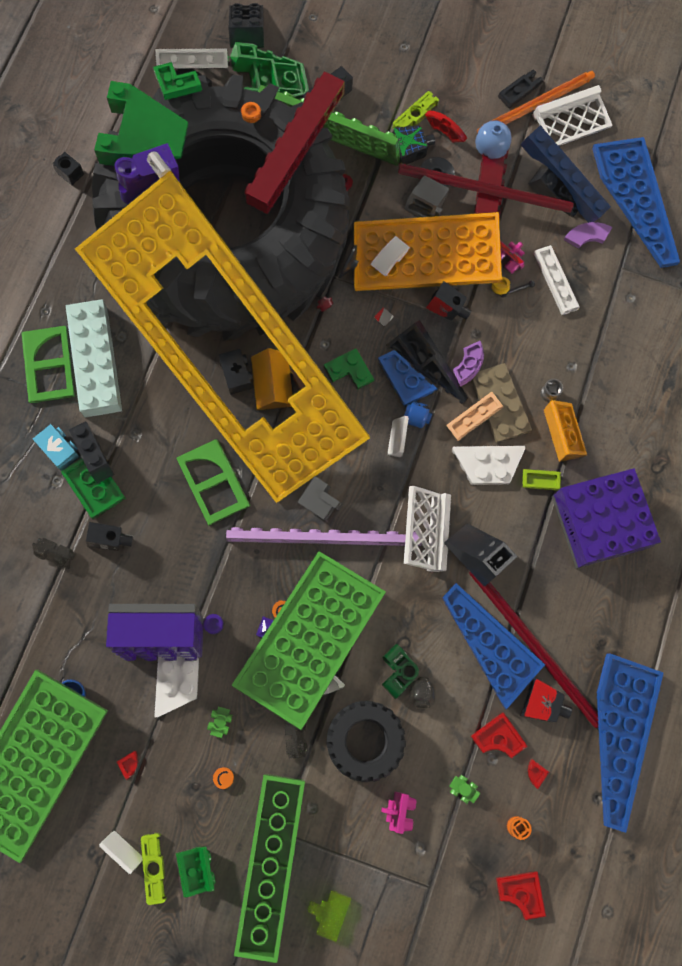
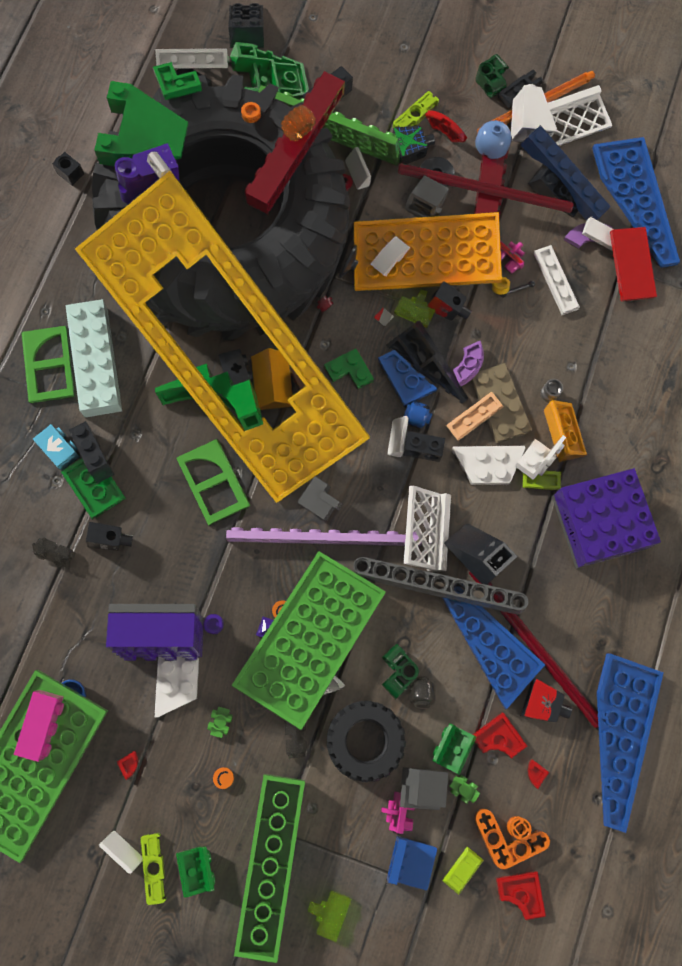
none -> dark pink brick [14,690,64,762]
none -> green arch [155,363,263,431]
none -> clear orange gear [281,105,316,141]
none -> white slope [345,147,371,189]
none -> dark grey beam [353,557,528,614]
none -> blue bracket [387,836,437,890]
none -> clear neon green hinge [394,289,435,328]
none -> dark grey plate [400,767,448,810]
none -> black brick [403,431,445,462]
none -> green bracket [433,723,476,775]
none -> lime tile [442,847,484,895]
none -> orange beam [474,809,550,869]
none -> dark green piece [475,54,509,98]
none -> white slope [511,84,557,142]
none -> white bracket [515,435,566,480]
none -> white tile [582,217,614,251]
none -> red tile [610,227,657,302]

